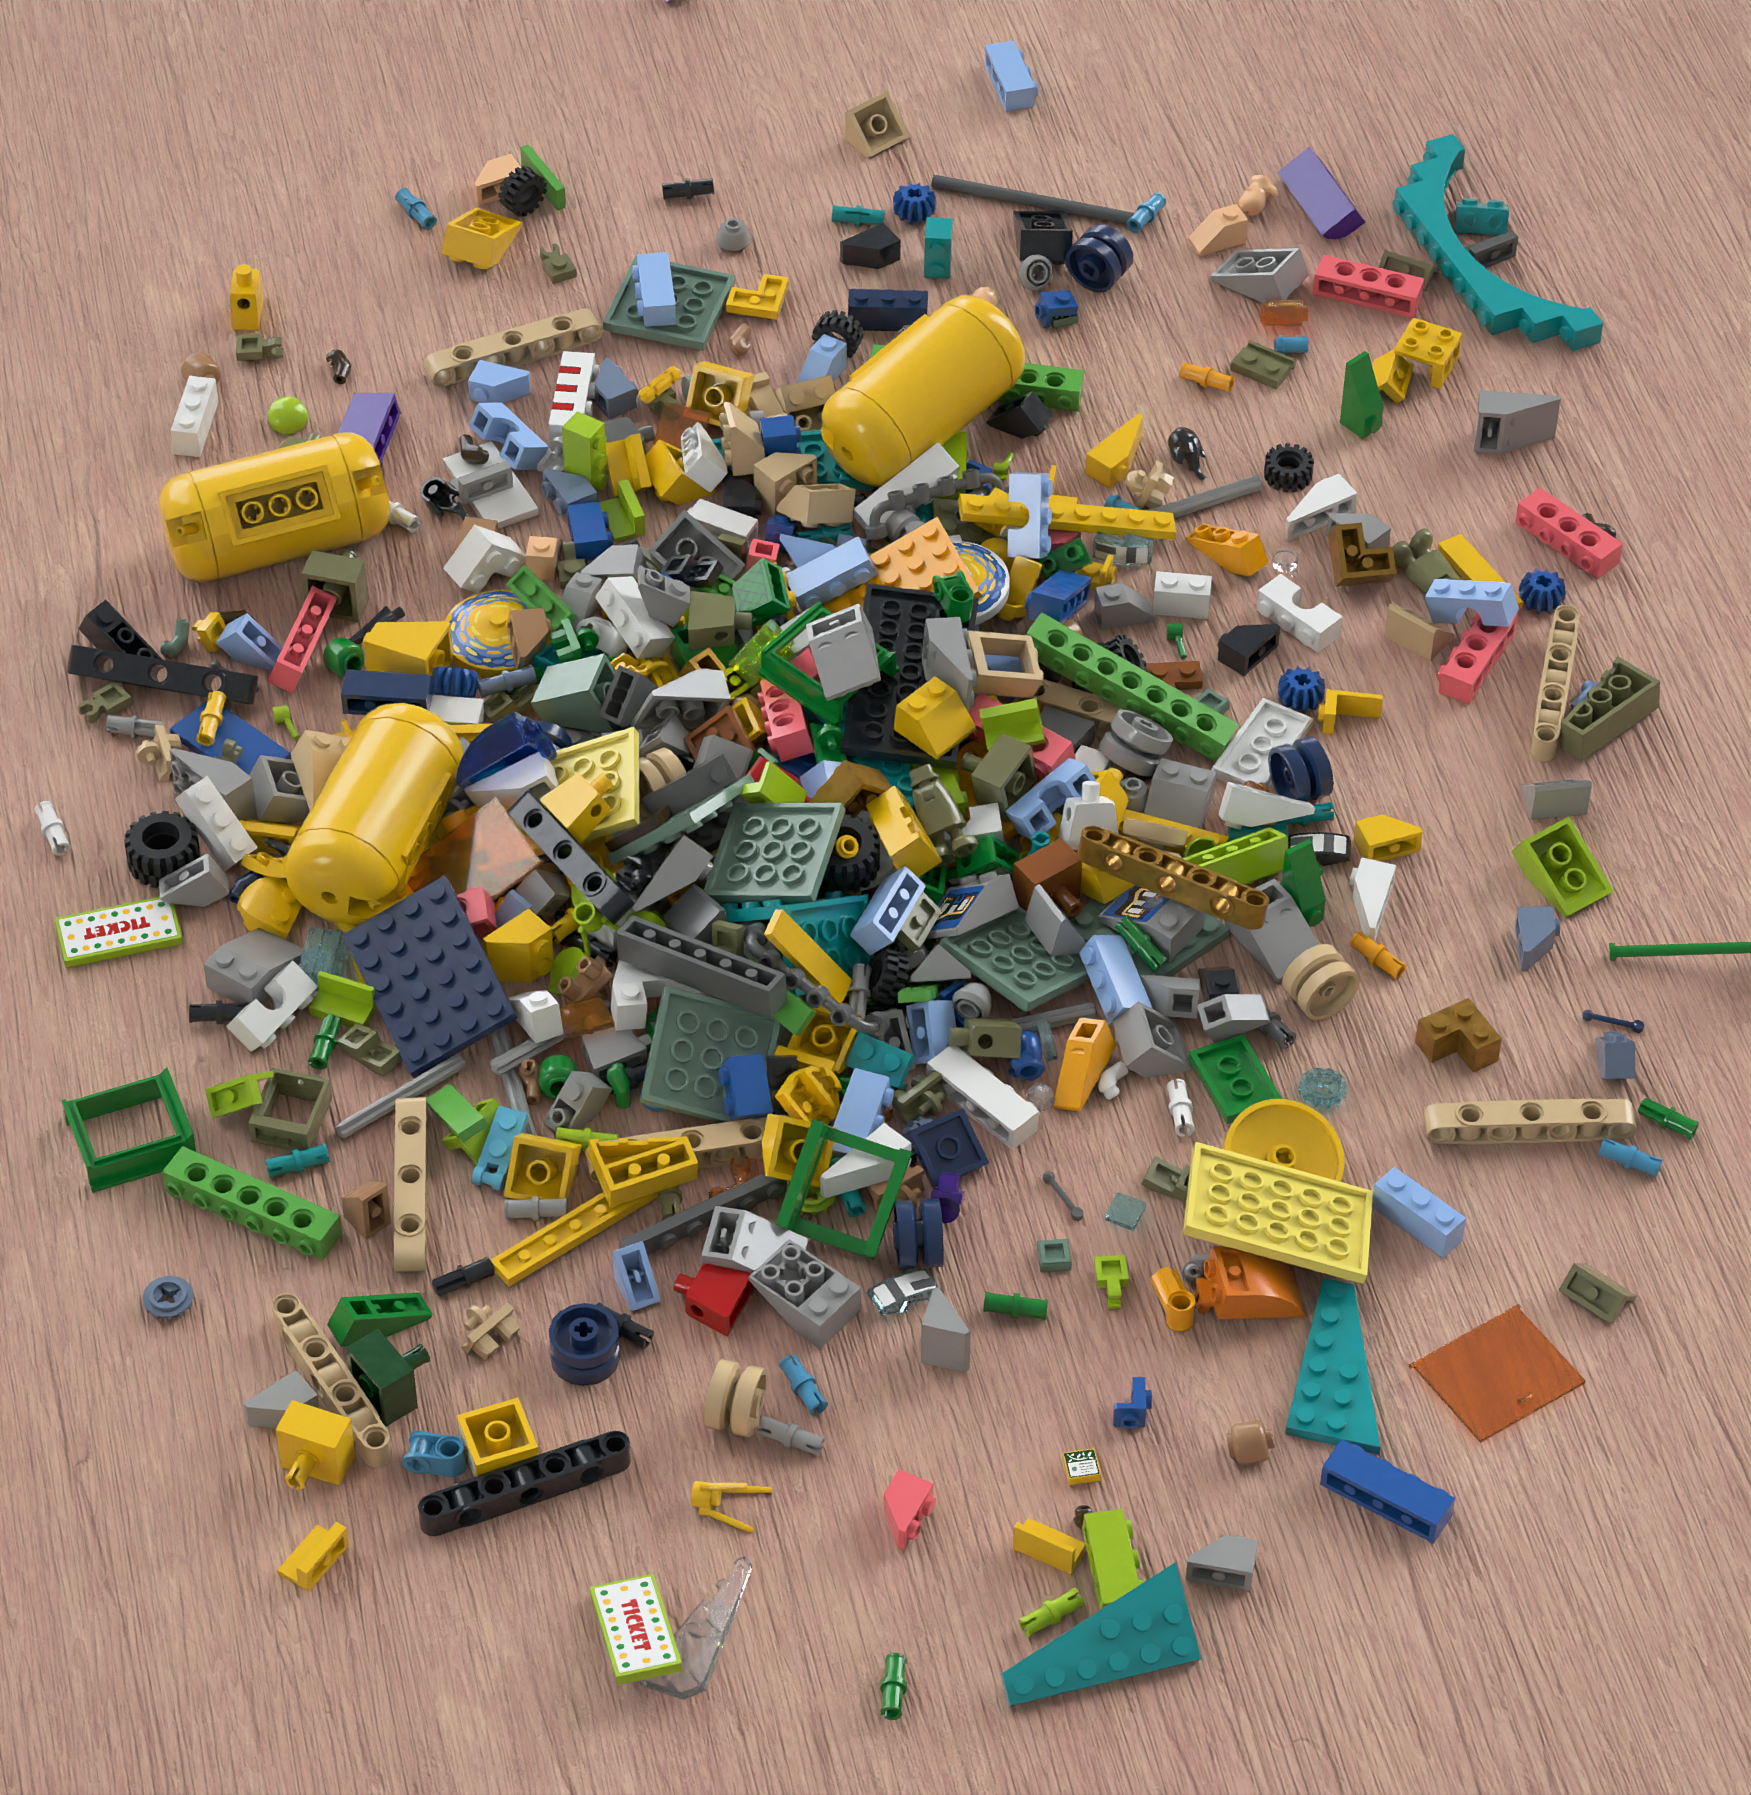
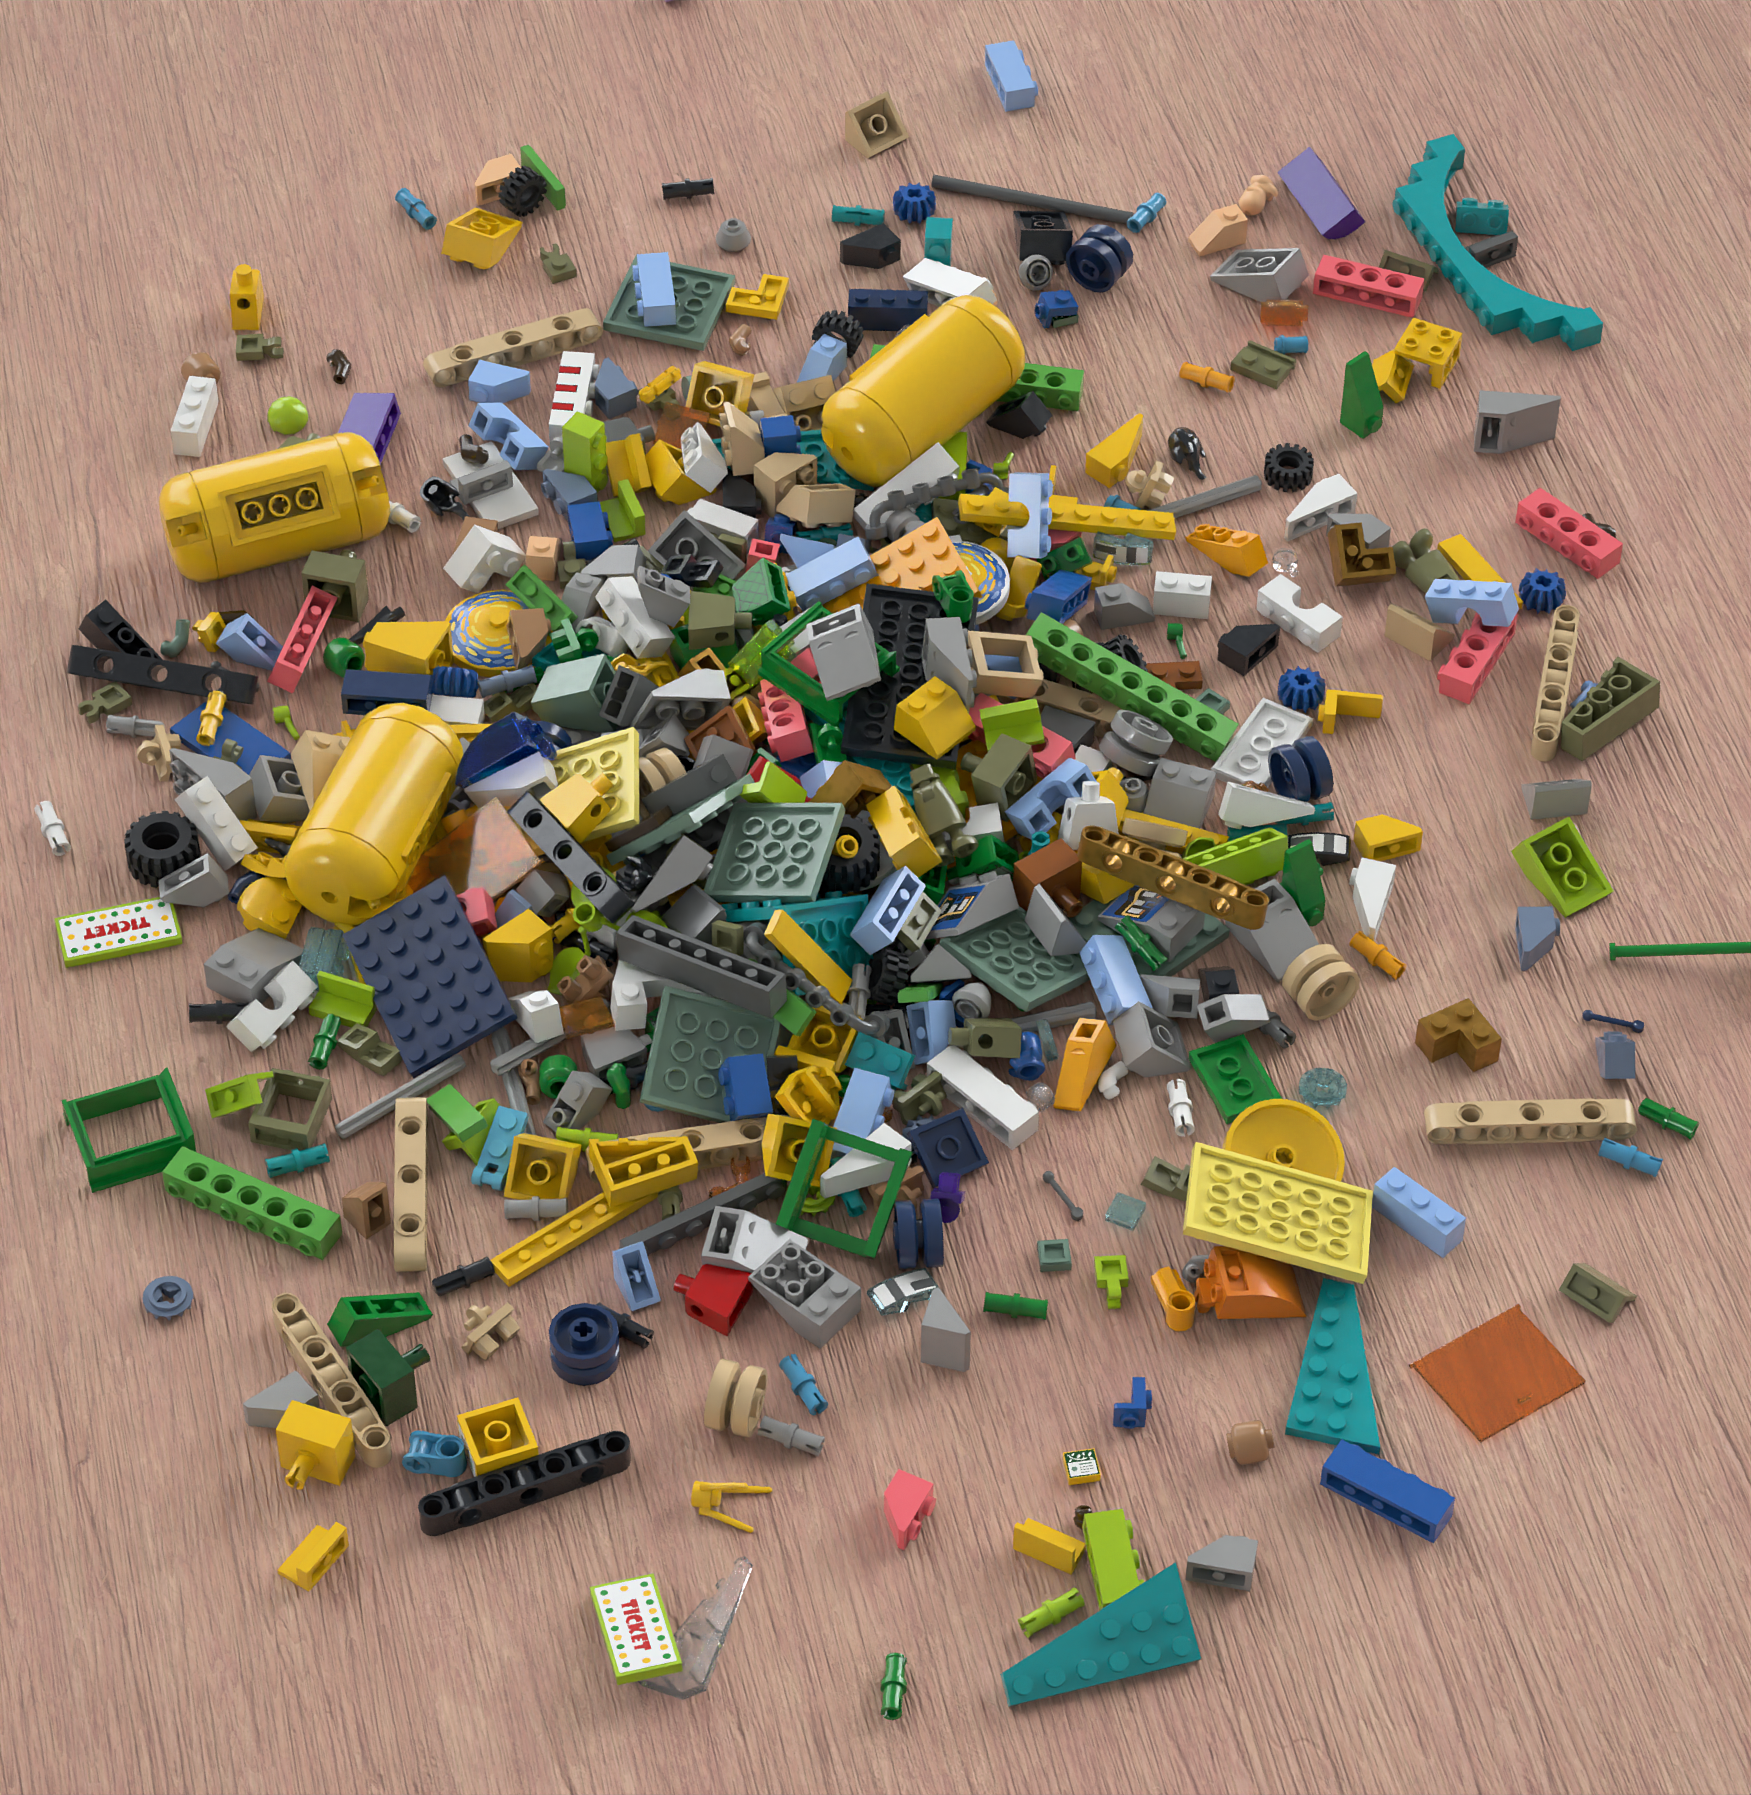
none -> white brick [903,258,997,307]

